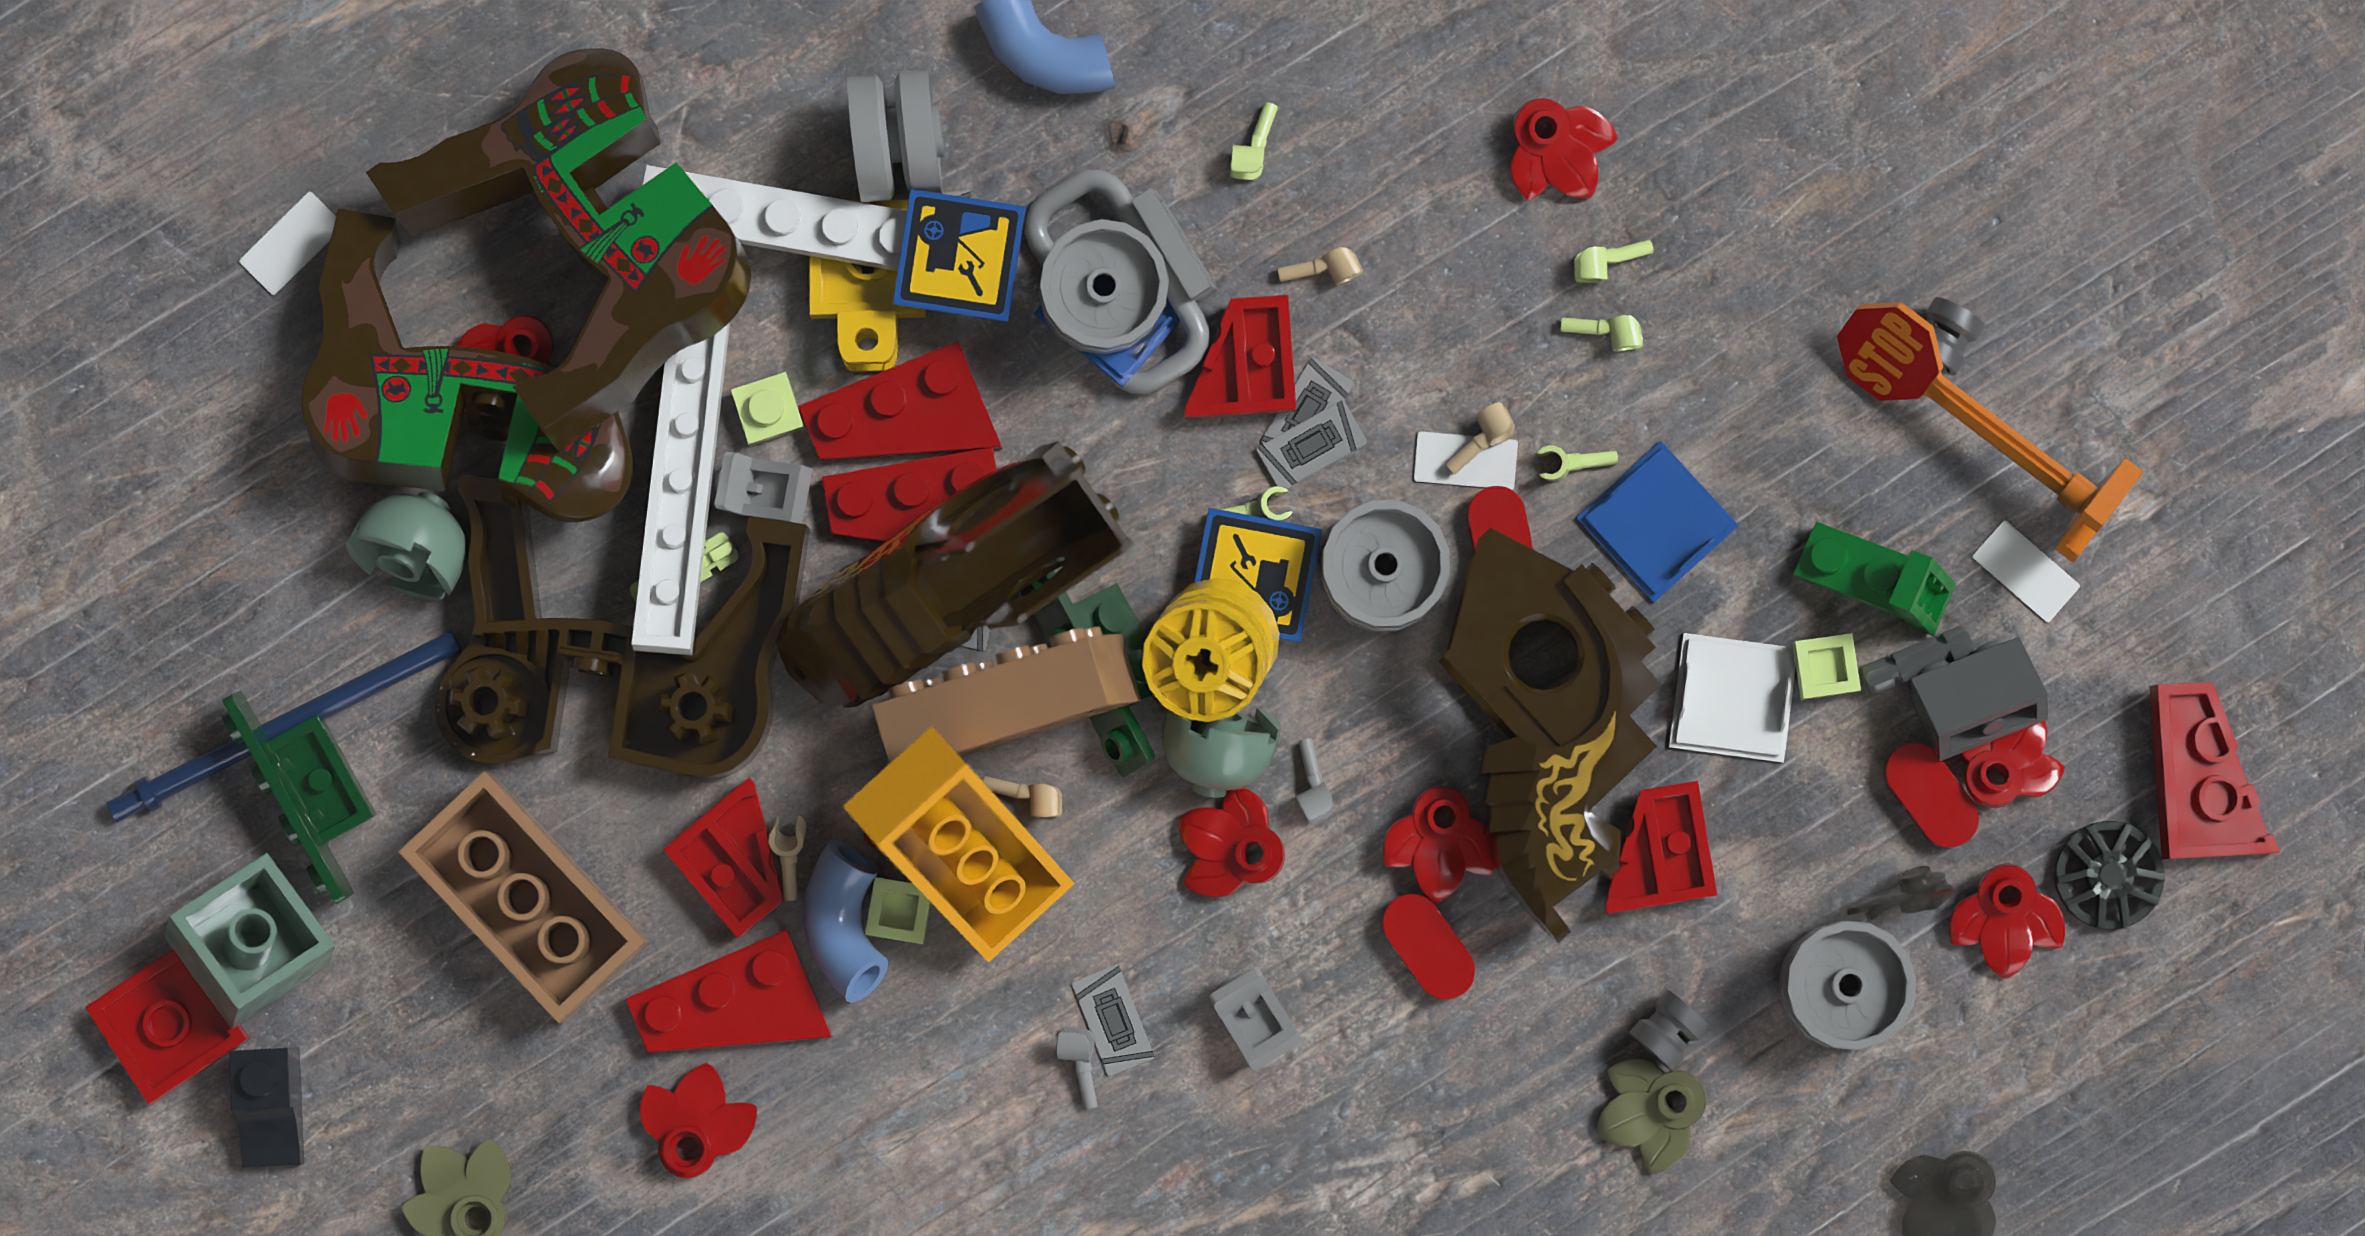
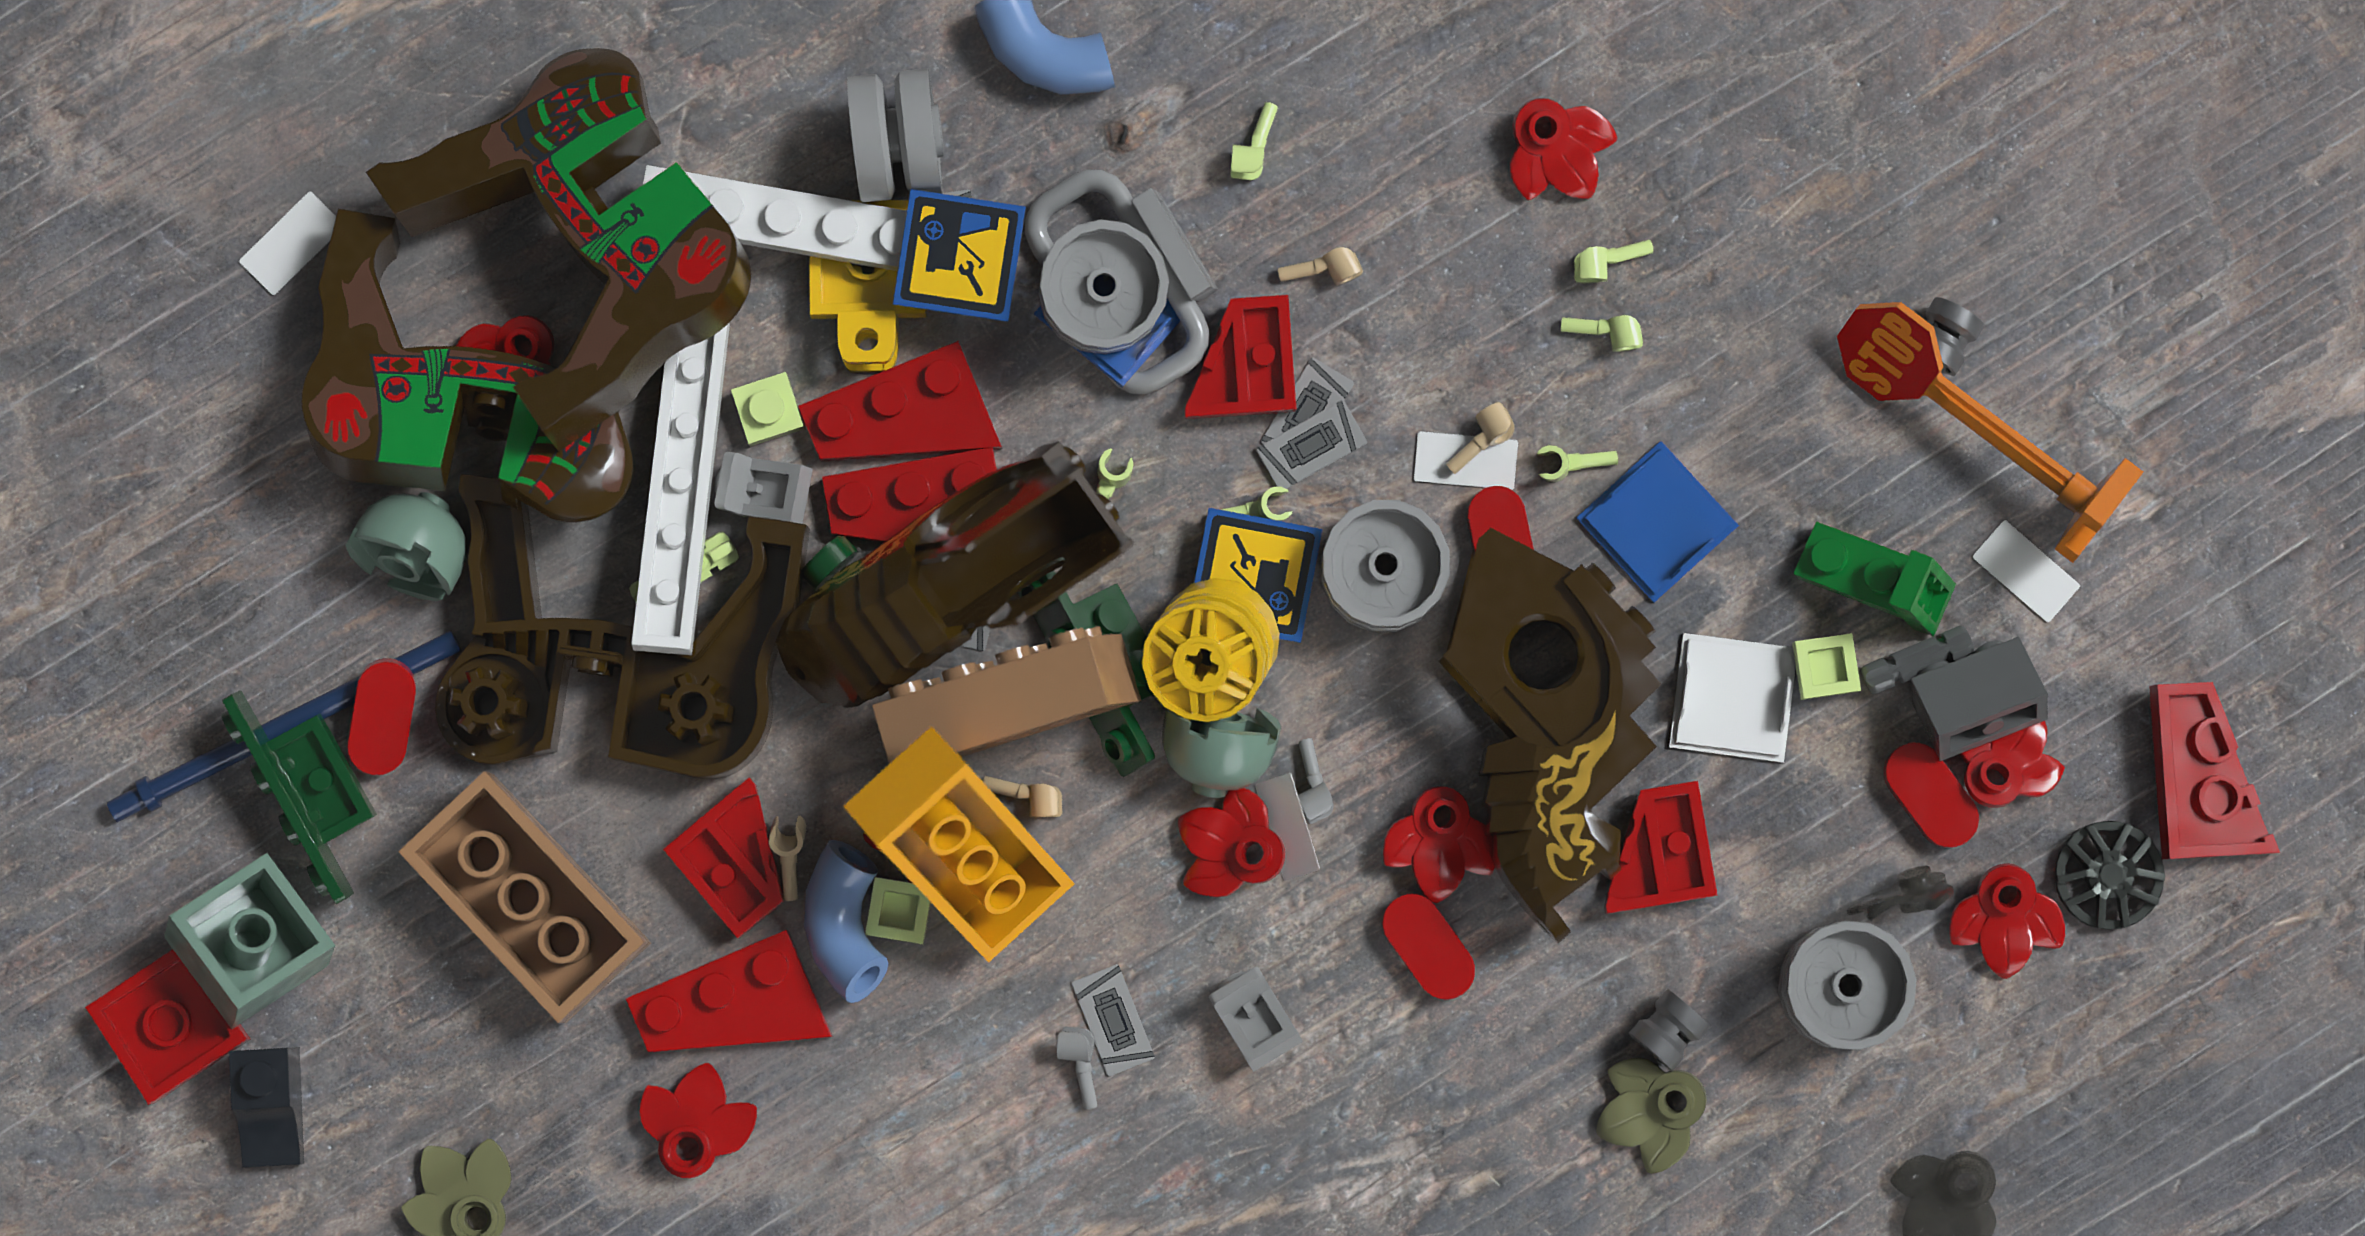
none -> red tile [348,658,416,775]
none -> dark green tile [802,536,858,590]
none -> yellowish green hand [1096,448,1133,499]
none -> white sticker [1255,773,1320,881]

